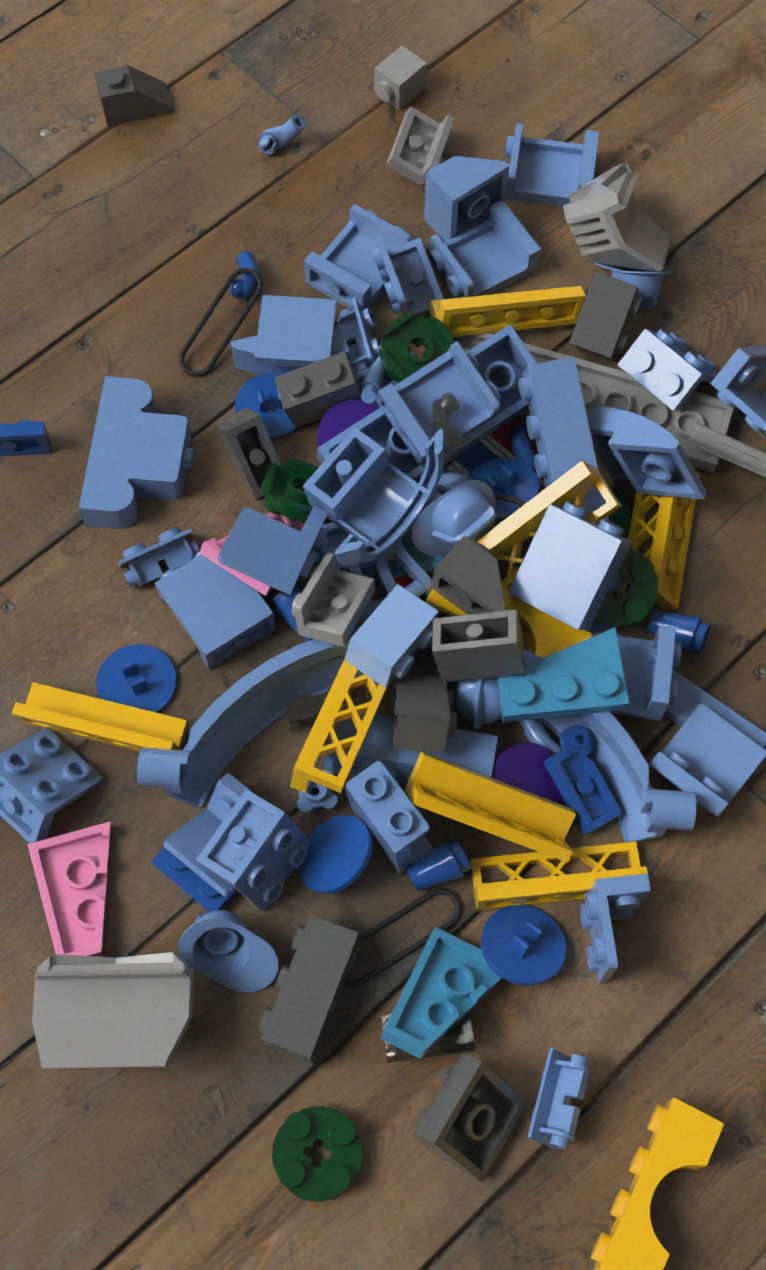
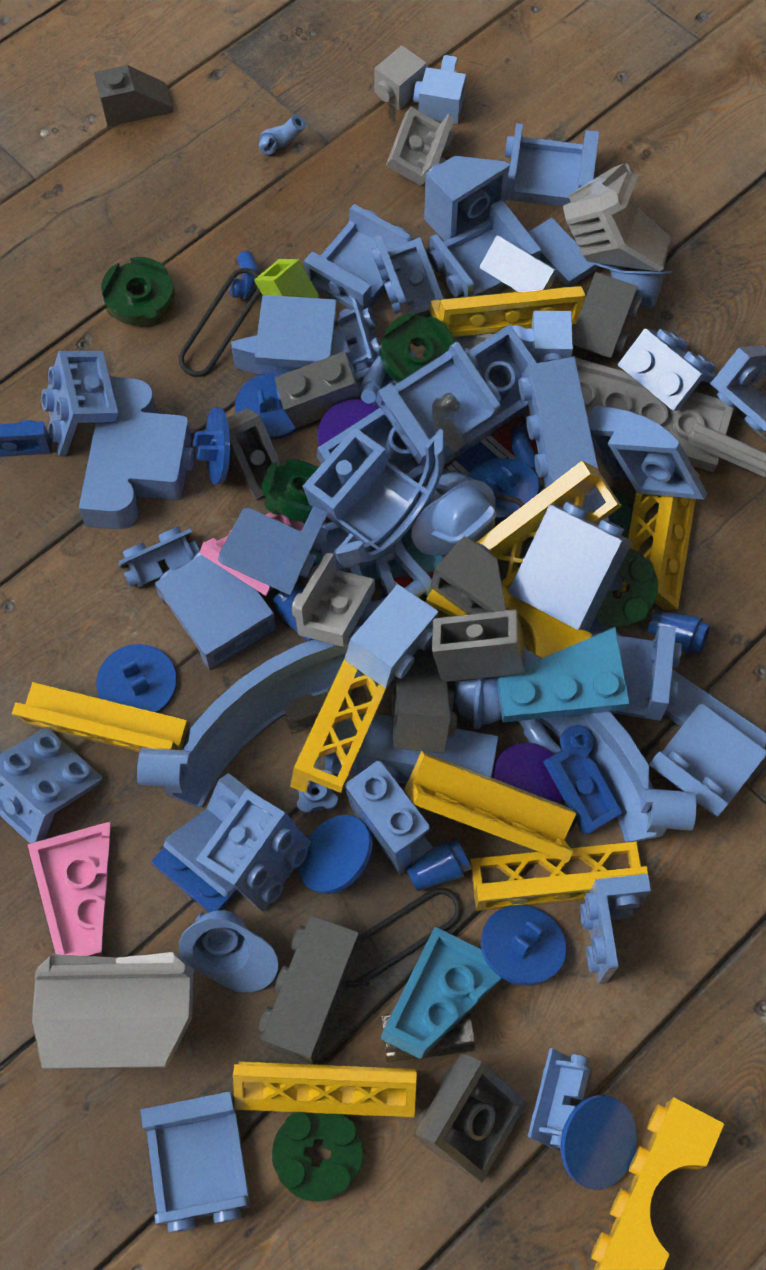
none -> medium blue bracket [41,351,118,456]
none -> dark green plate [101,257,175,327]
none -> medium blue panel [140,1091,251,1233]
none -> blue piece [193,407,230,484]
none -> yellow fence [233,1061,417,1117]
none -> lime brick [254,259,319,298]
none -> light blue brick [413,55,466,124]
none -> tile [479,235,559,292]
none -> light blue brick [512,311,573,363]
none -> medium blue tile [528,218,596,287]
none -> blue piece [560,1095,637,1190]

